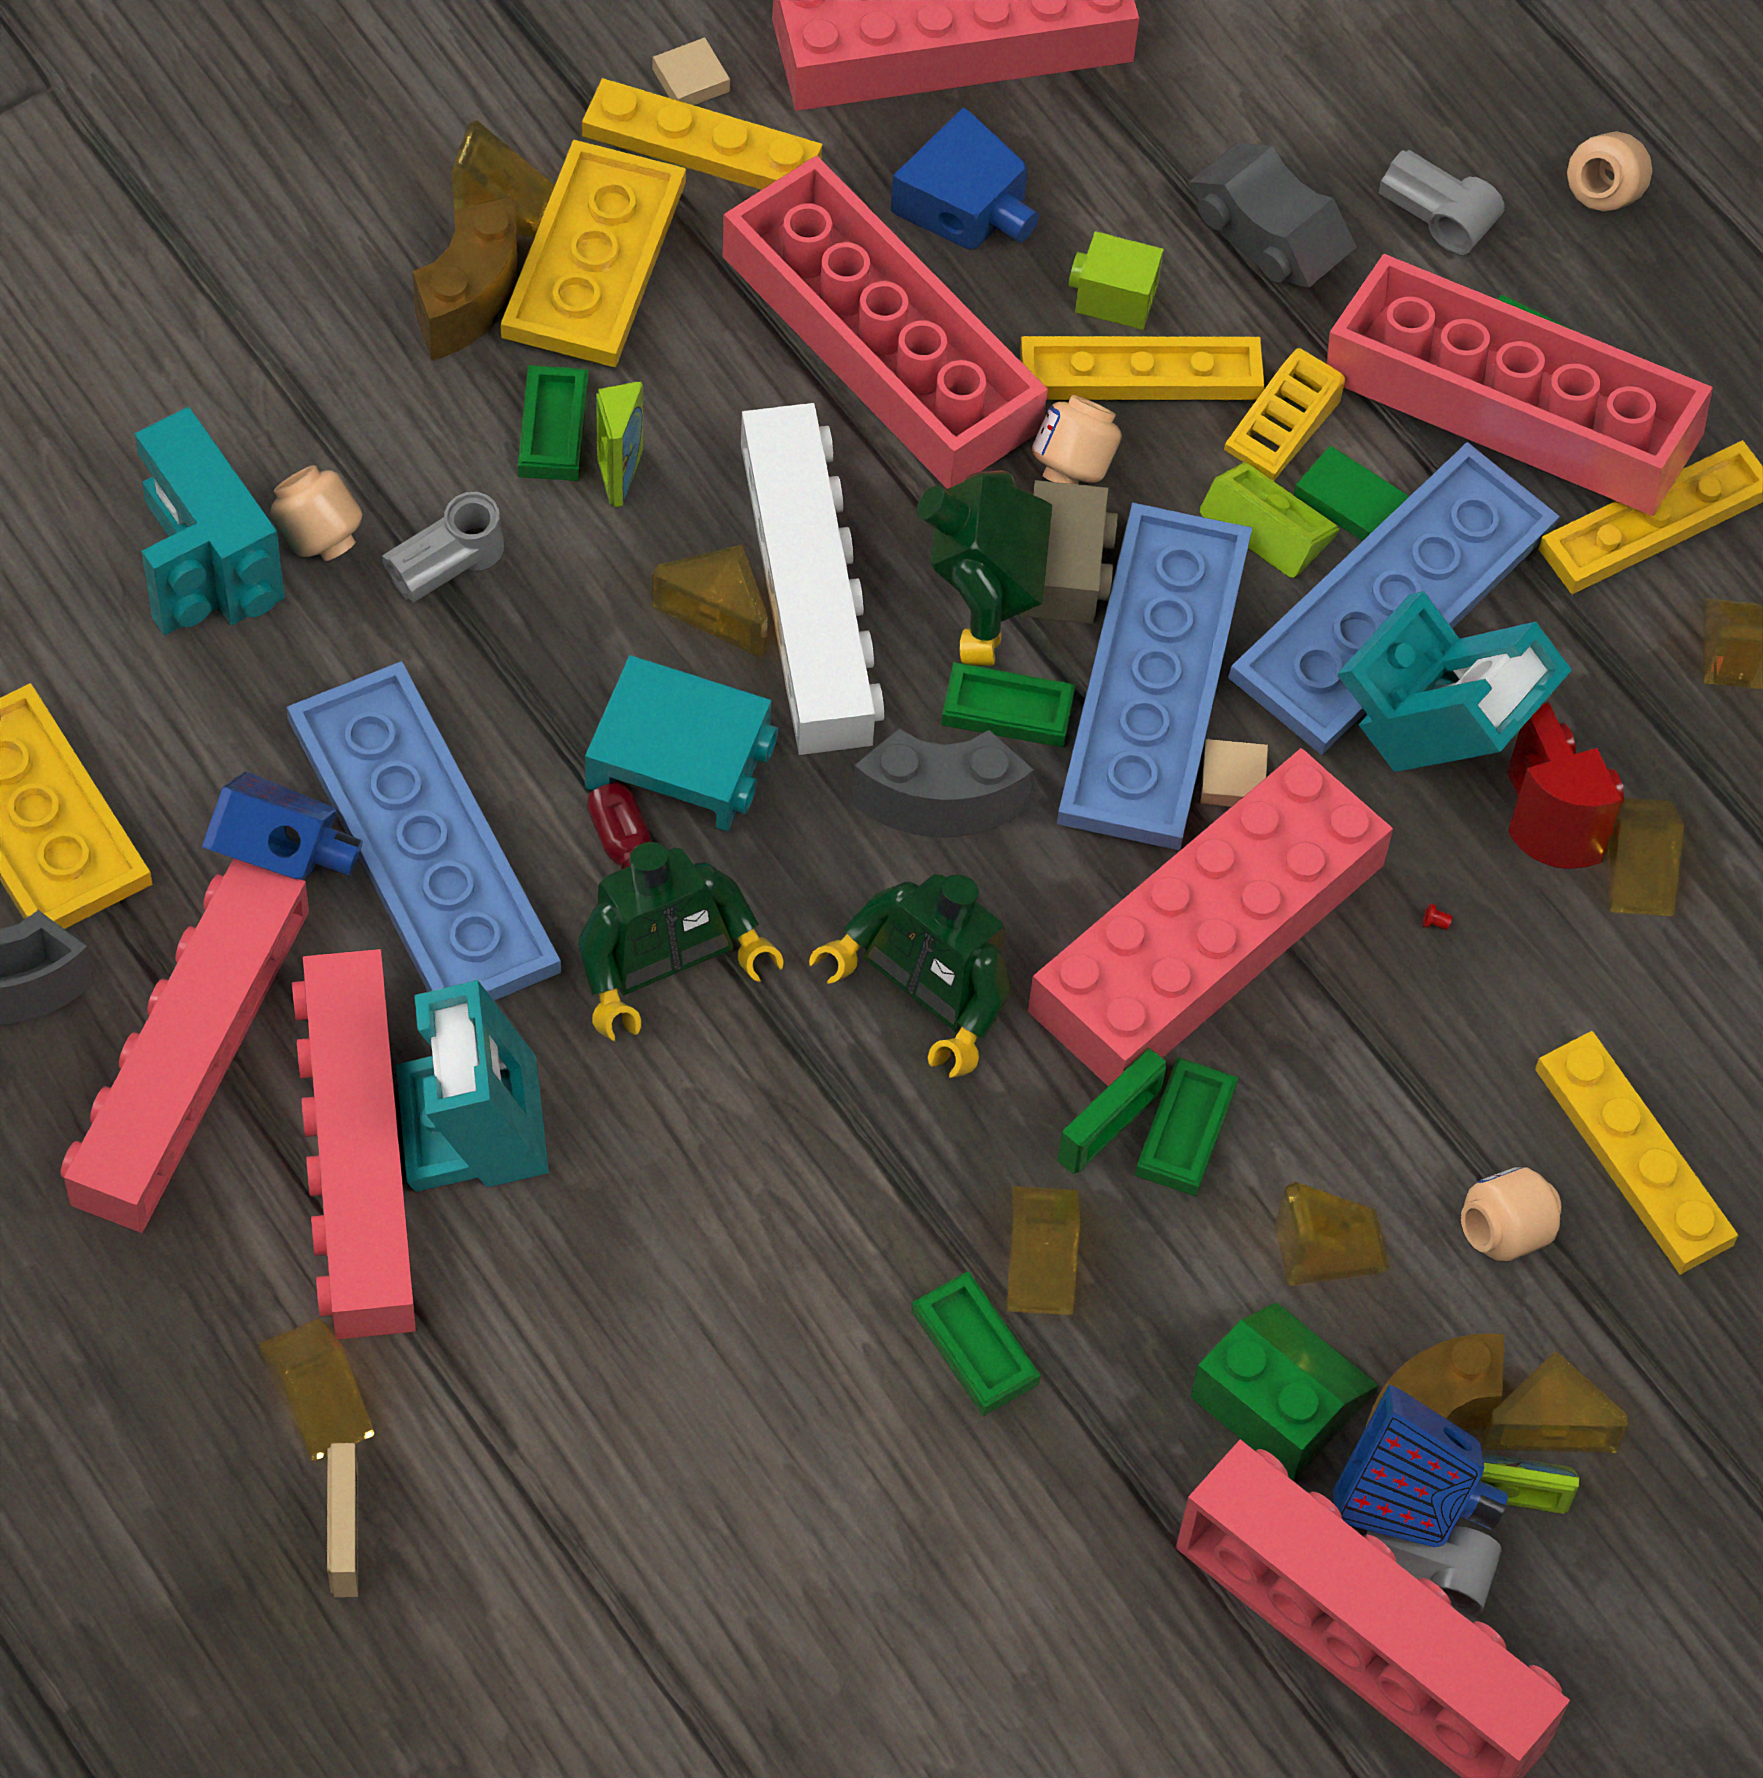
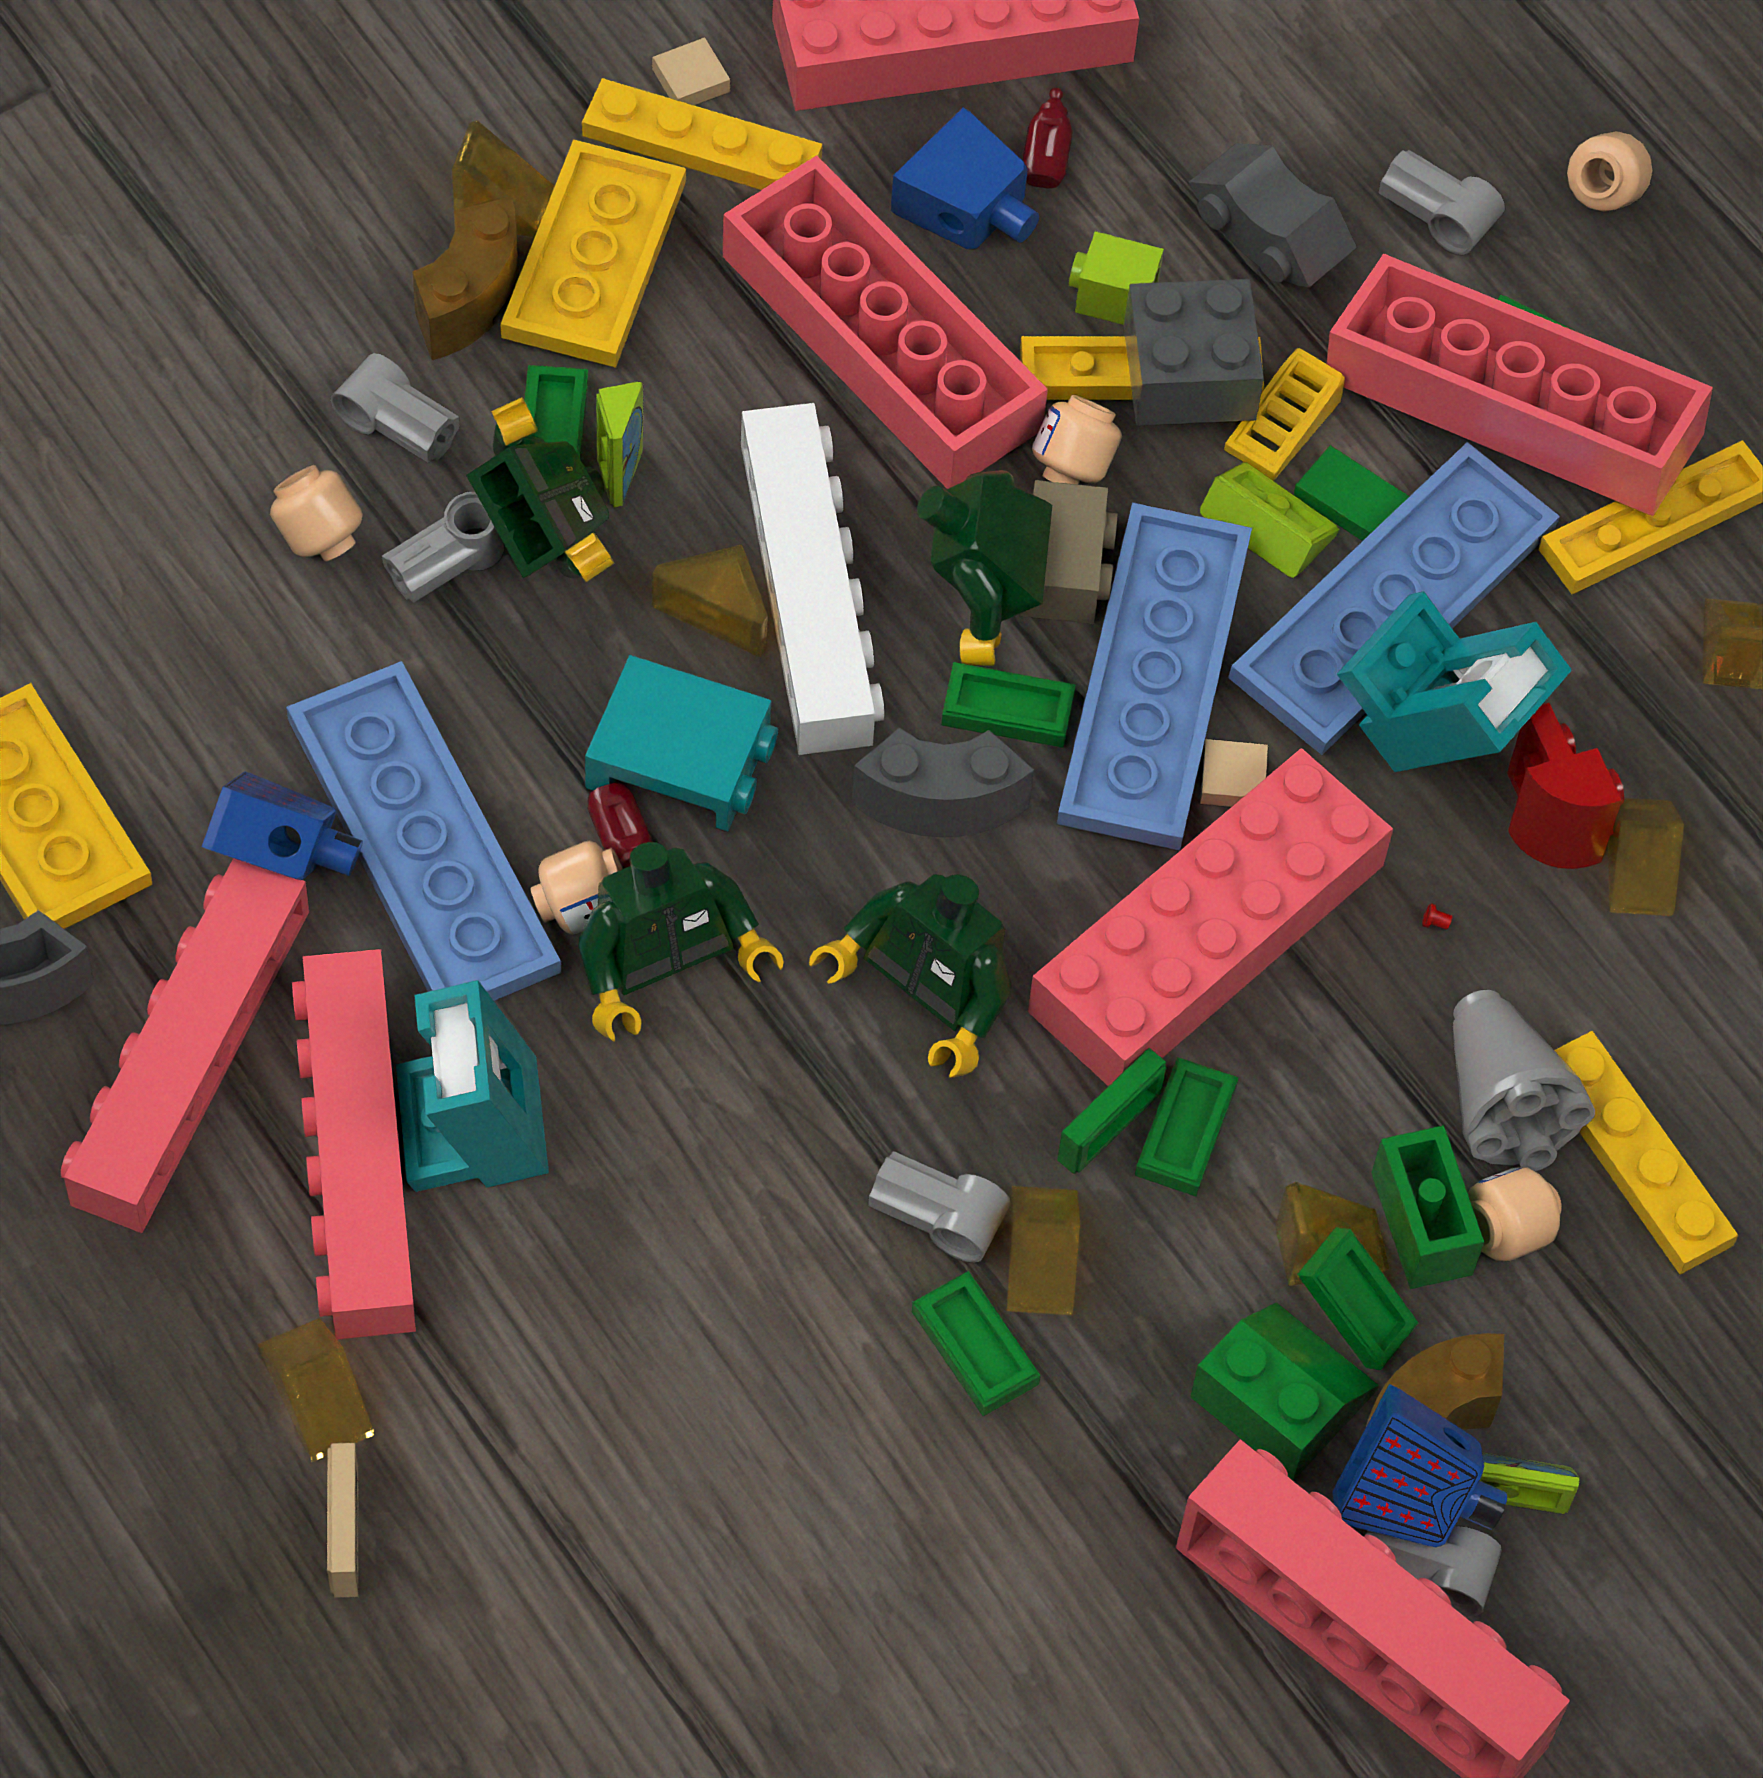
teal brick [134,406,285,636] -> none
clear yellow slope [1483,1351,1628,1453] -> none
none -> light grey piece [330,353,459,463]
none -> dark green torso [466,397,614,582]
none -> light nougat head [531,840,623,935]
none -> light grey piece [868,1151,1011,1263]
none -> dark red piece [1022,88,1073,189]
none -> dark grey brick [1124,279,1264,425]
none -> green tile [1297,1227,1419,1370]
none -> green brick [1371,1125,1484,1289]
none -> light grey cone [1453,990,1595,1171]

